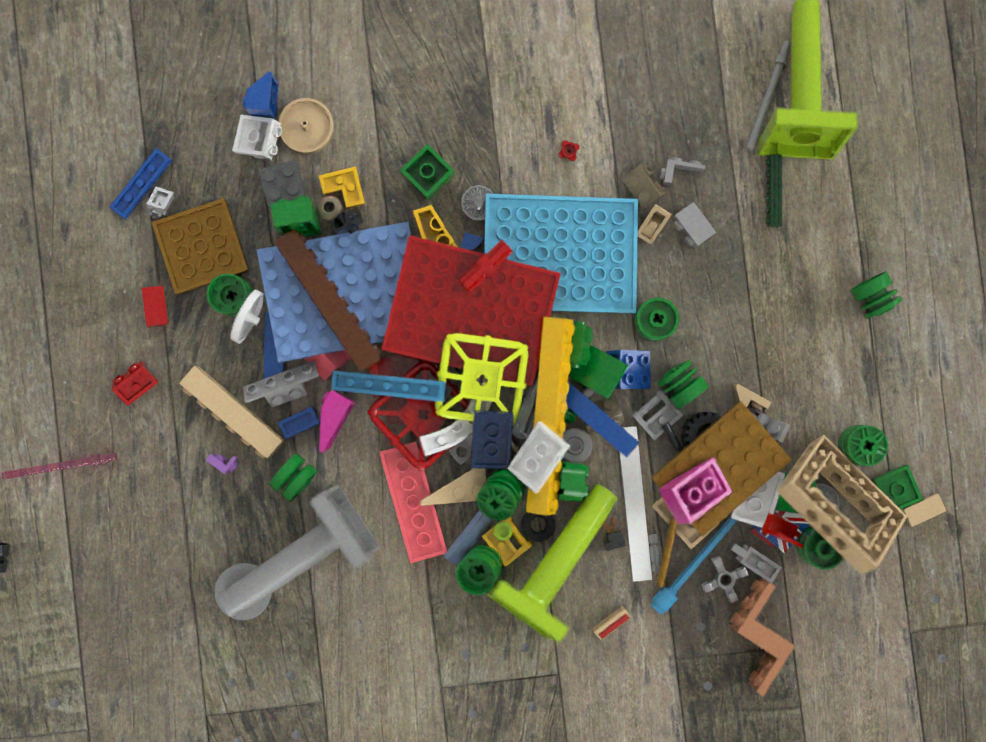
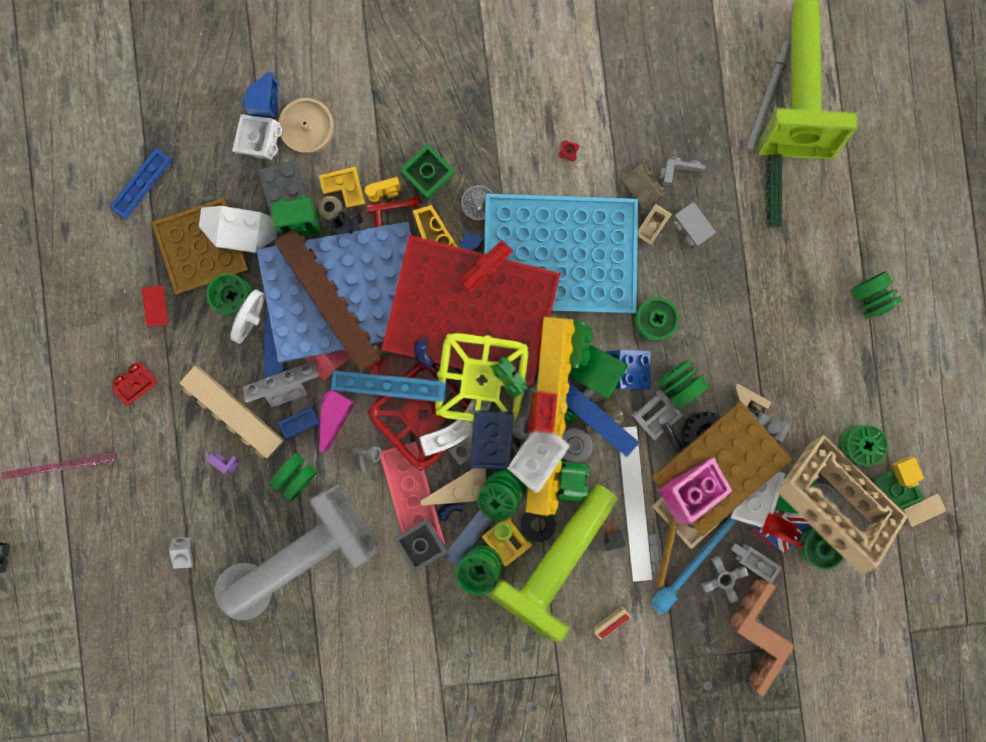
light grey bracket [146,187,175,219] -> none
none -> light grey bracket [169,537,194,569]
none -> white wedge [199,206,277,253]
none -> light grey piece [351,445,381,472]
none -> yellow plate [365,177,402,203]
none -> red piece [366,192,421,228]
none -> dark grey brick [393,517,448,573]
none -> clear blue arm [414,339,434,368]
none -> clear blue arm [437,502,463,522]
none -> green hinge [490,357,528,397]
none -> red panel [528,391,558,434]
none -> yellow brick [891,457,924,488]

